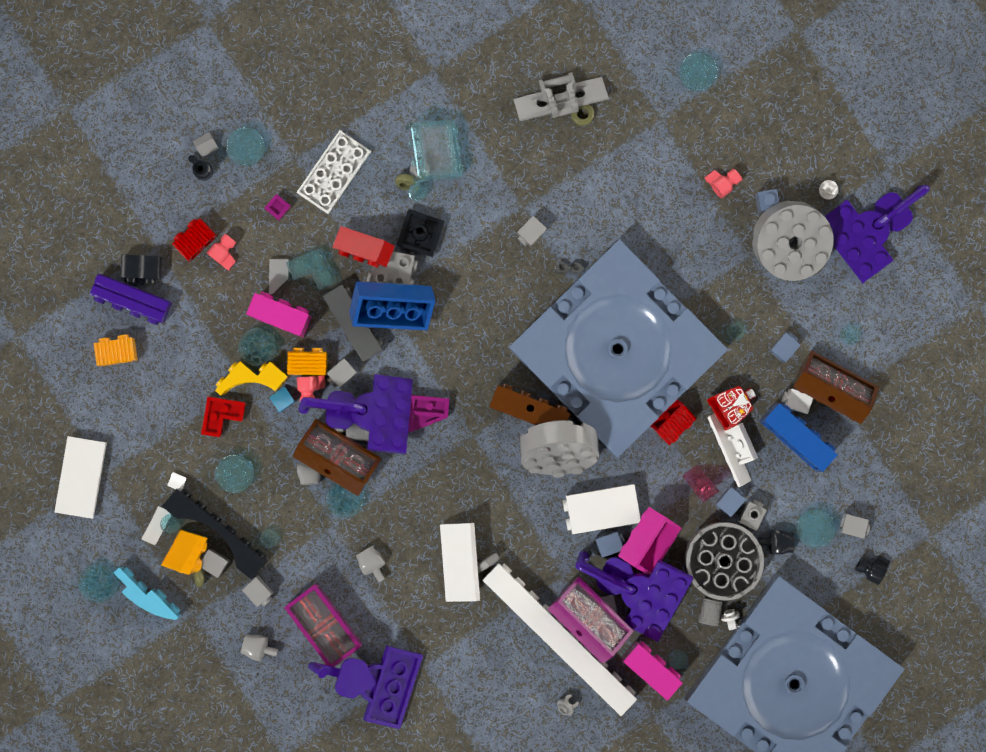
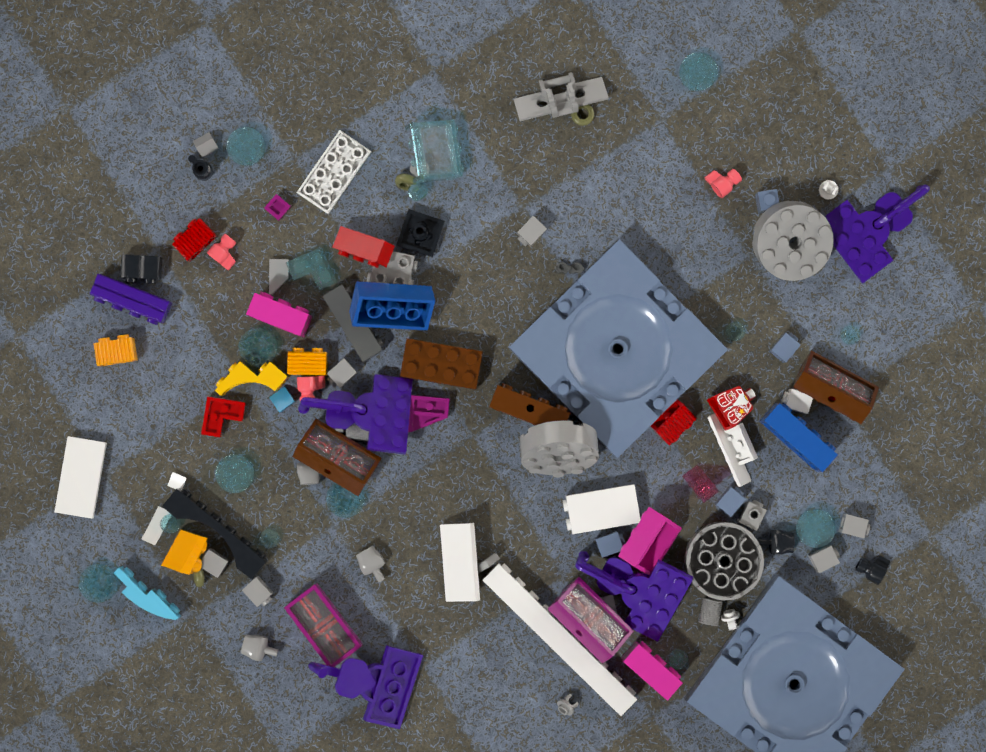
none -> reddish brown brick [400,338,483,390]
none -> light grey brick [808,545,840,573]

